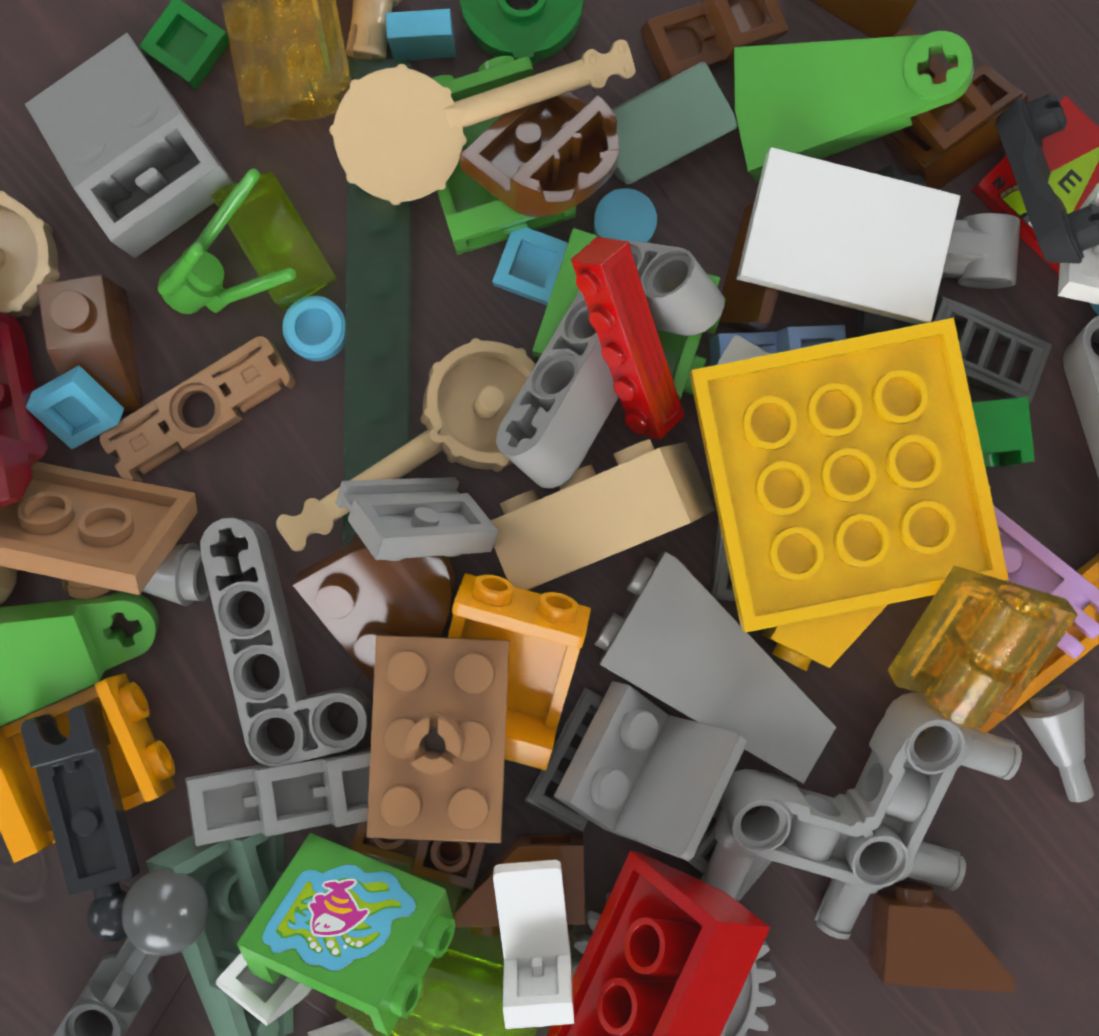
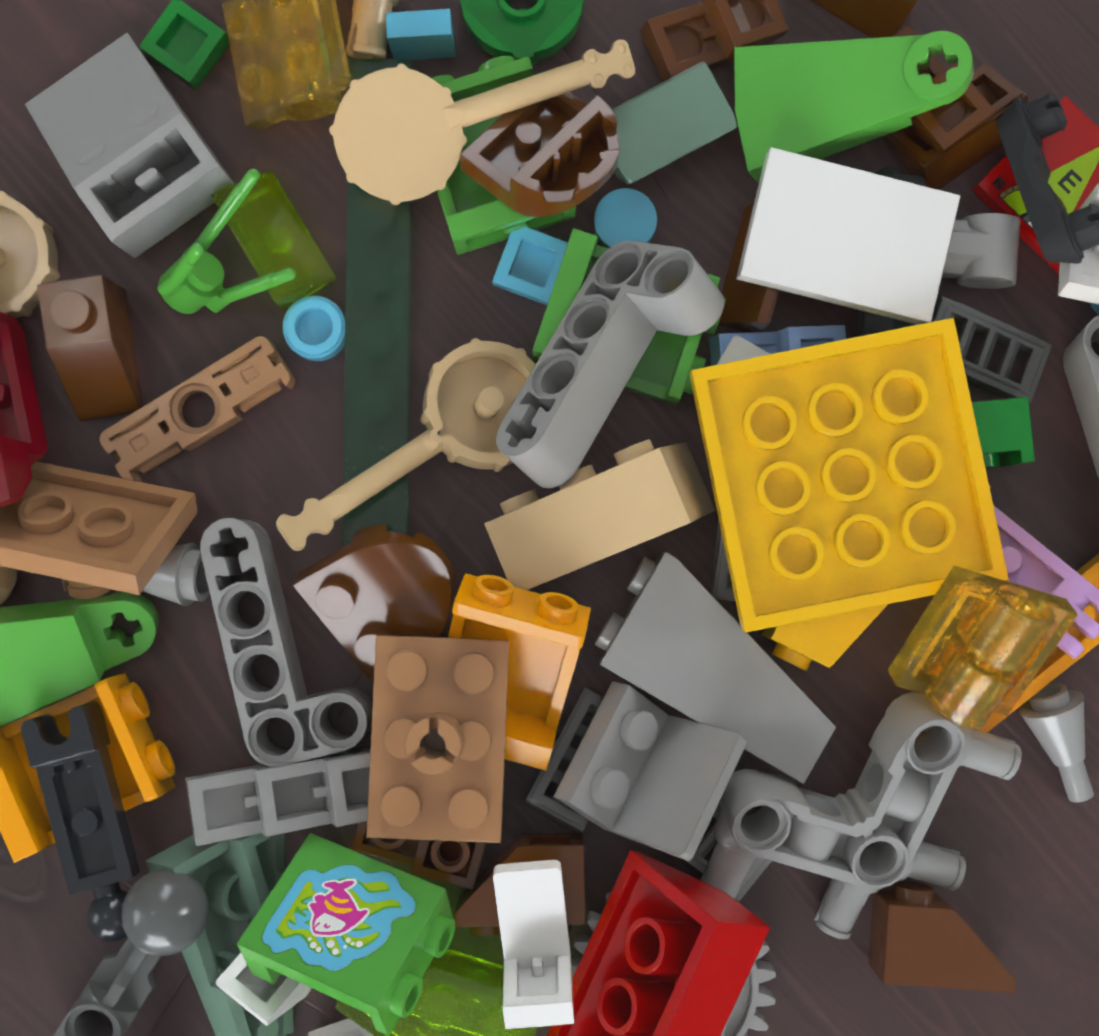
medium azure tile [25,365,124,449] -> none
light grey plate [336,477,499,561] -> none
red piece [571,237,685,440] -> none

